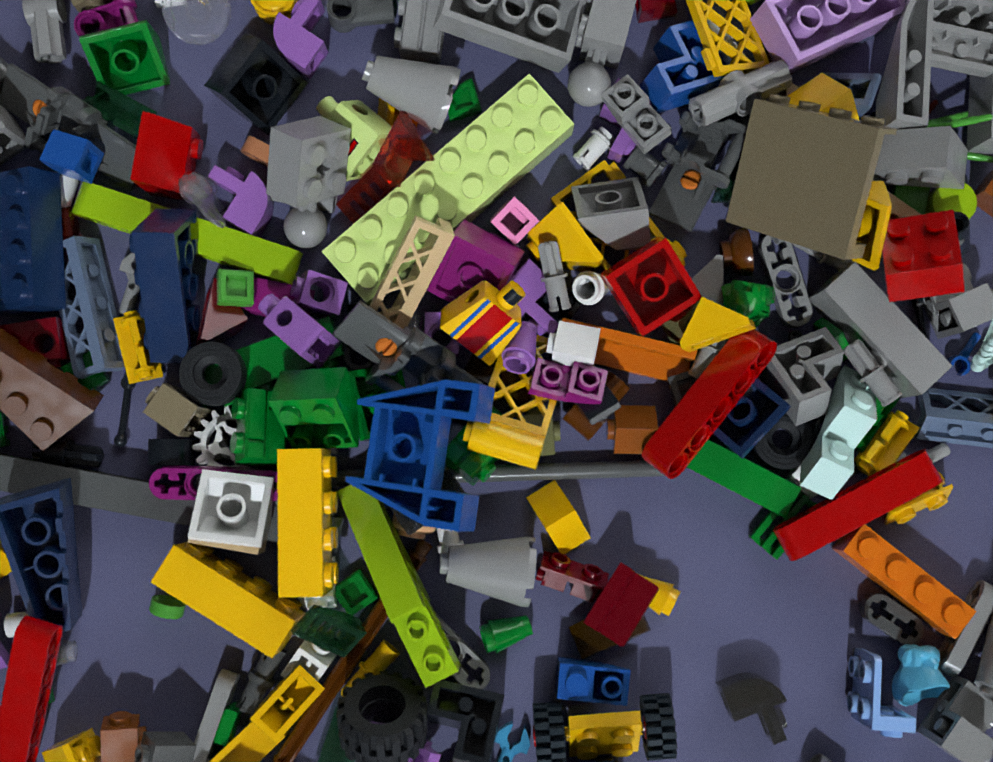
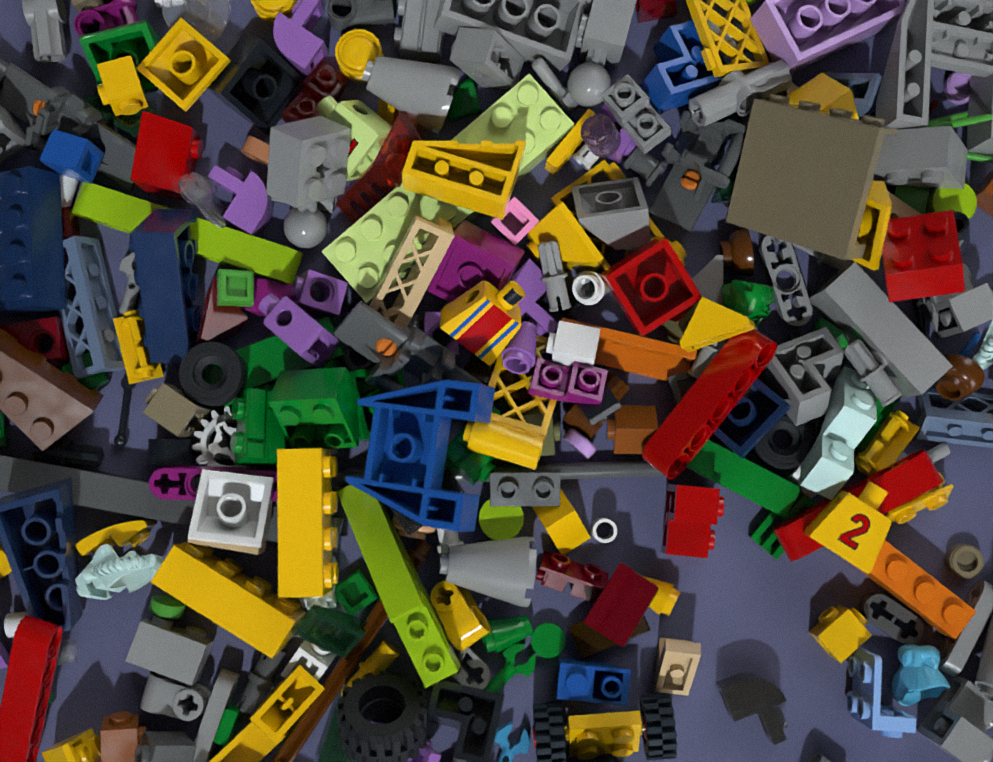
none -> yellow slope [74,519,157,556]
none -> light aqua piece [75,544,164,600]
none -> yellow brick [97,55,149,116]
none -> light grey brick [125,615,214,686]
none -> yellow slope [136,17,231,112]
none -> light grey piece [140,671,212,721]
none -> clear red slope [282,61,349,123]
none -> yellow wheel [335,29,384,83]
none -> yellow wedge [402,140,526,220]
none -> yellow piece [430,581,491,651]
none -> light grey brick [450,27,525,90]
none -> lime piece [479,498,524,540]
none -> green bar [482,642,536,693]
none -> dark grey hinge [490,472,561,506]
none -> green tile [531,622,565,658]
none -> light grey bar [532,58,578,114]
none -> yellow tile [545,109,598,176]
none -> lavender tile [563,428,596,459]
none -> clear purple wheel [581,114,621,157]
none -> white hinge [591,517,617,543]
none -> tan slope [654,638,701,696]
none -> red brick [661,484,724,558]
none -> yellow torso [803,481,892,574]
none -> yellow brick [809,605,872,663]
none -> reddish brown piece [935,354,985,401]
none -> lavender tile [943,72,971,104]
none -> dark tan tile [945,543,984,579]

